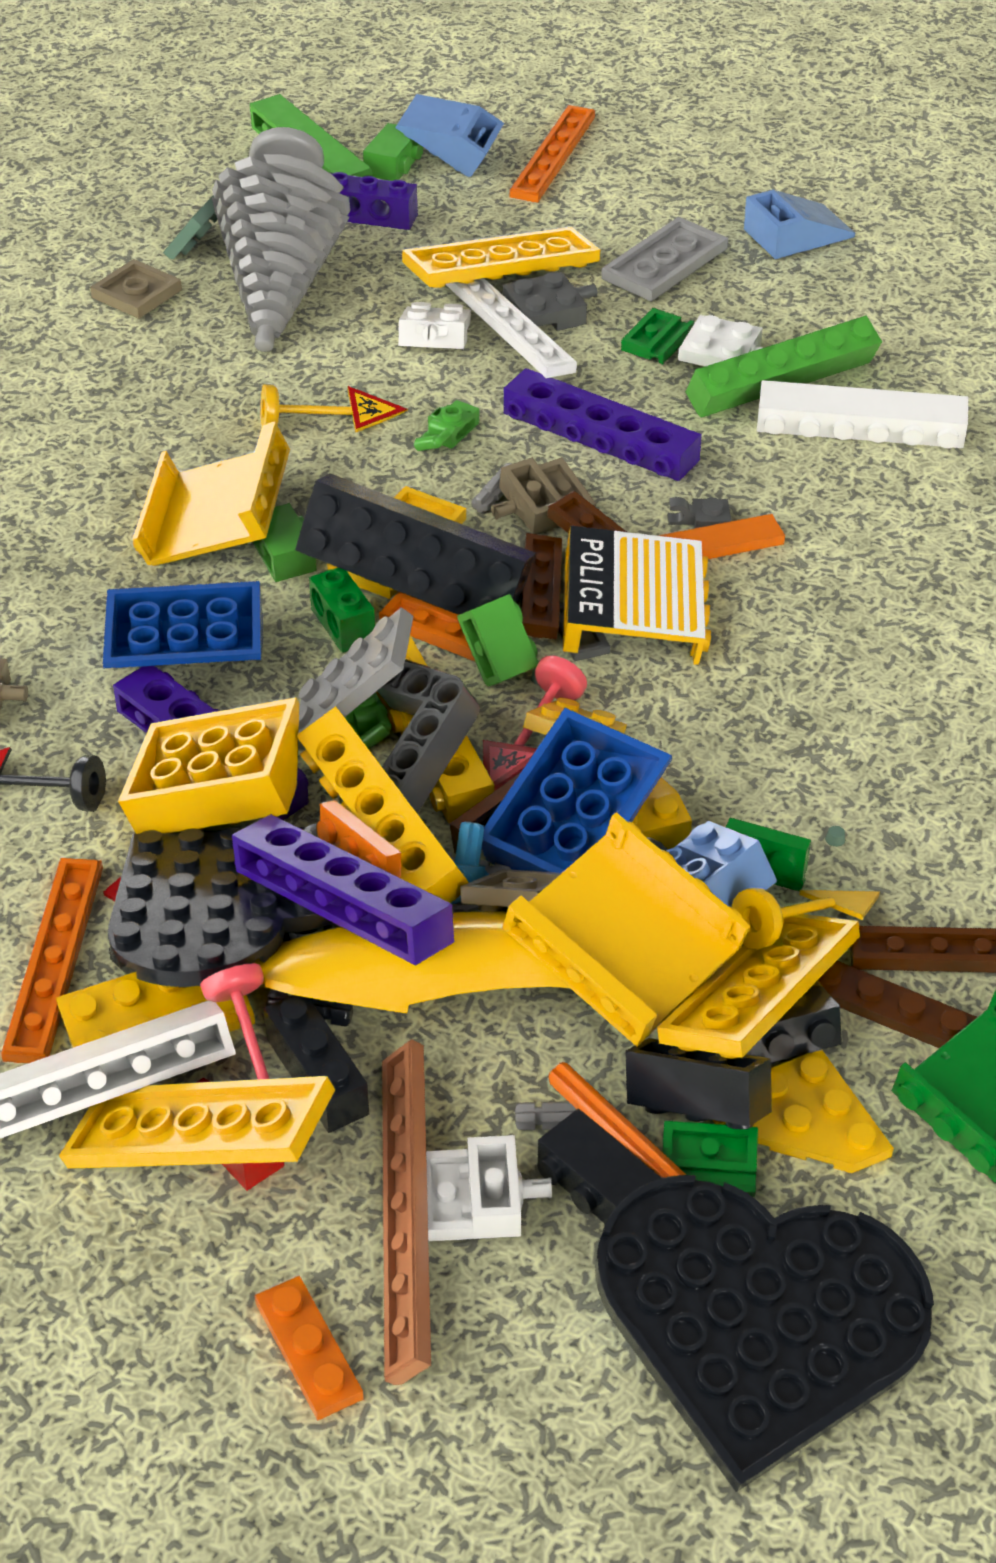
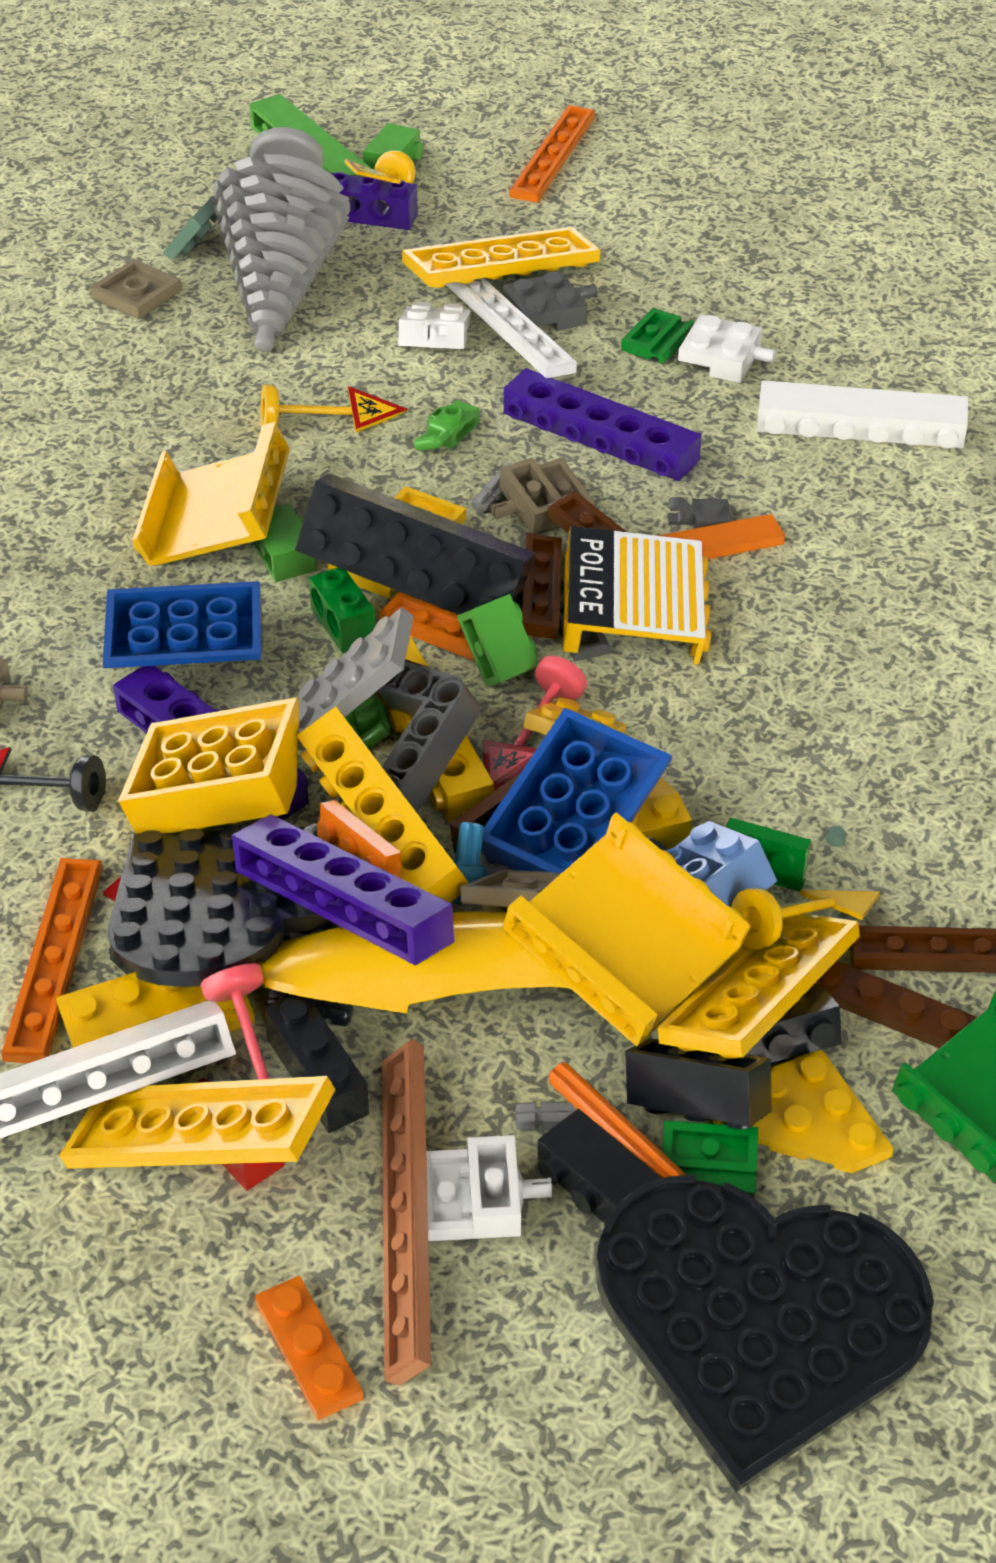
medium blue slope [395,94,504,177] -> none
light grey plate [601,216,728,302] -> none
bright green brick [685,315,882,418] -> none
medium blue slope [744,190,855,259] -> none
none -> yellow piece [344,150,416,184]

